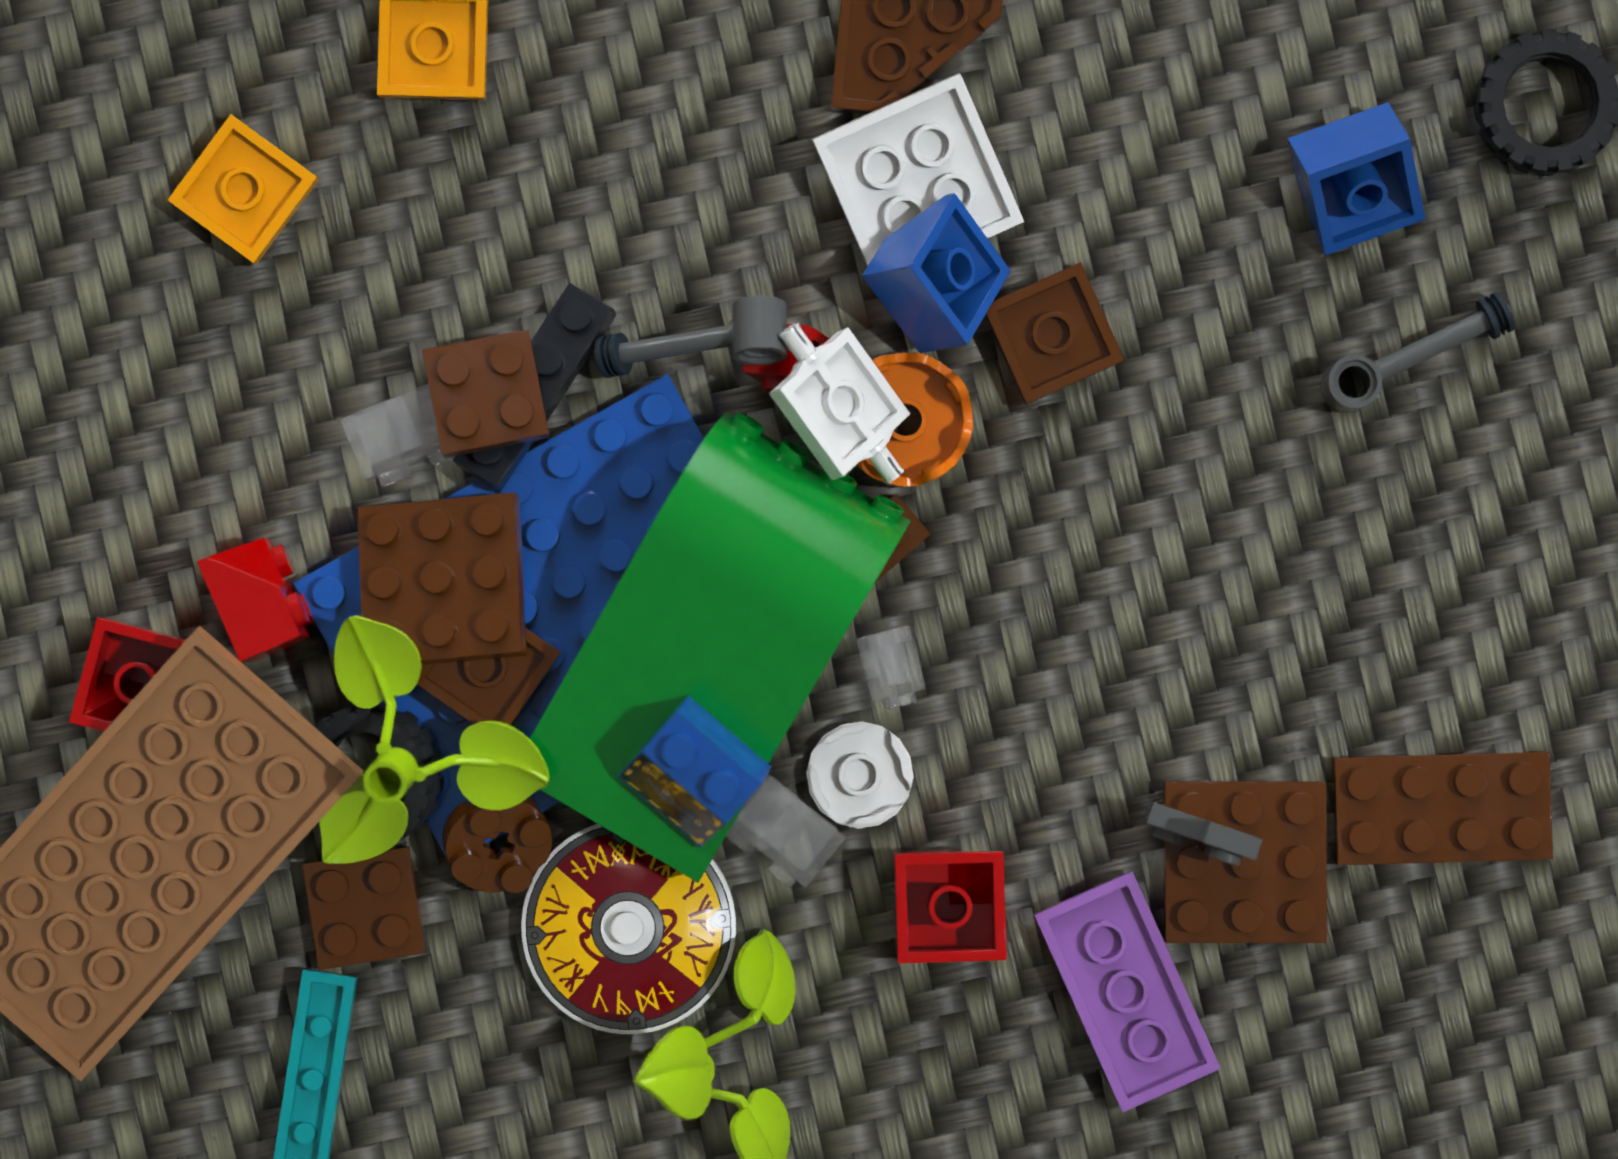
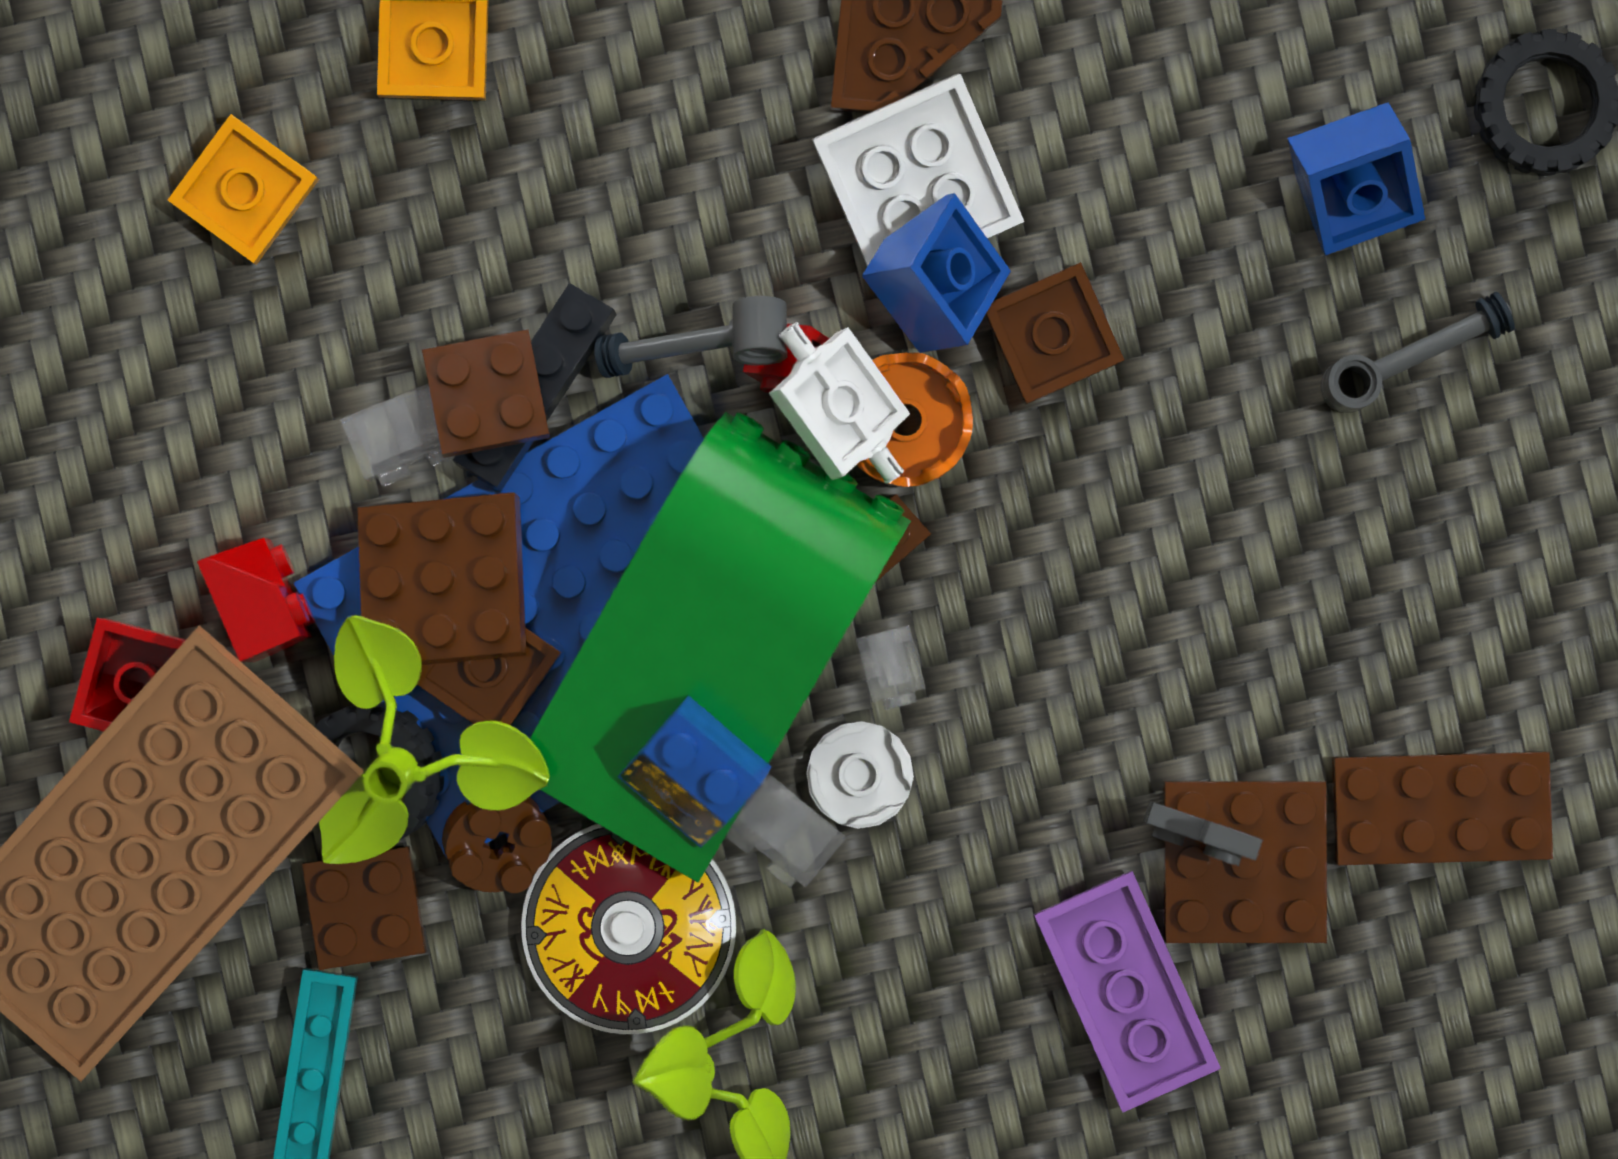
red slope [894,851,1007,964] -> none

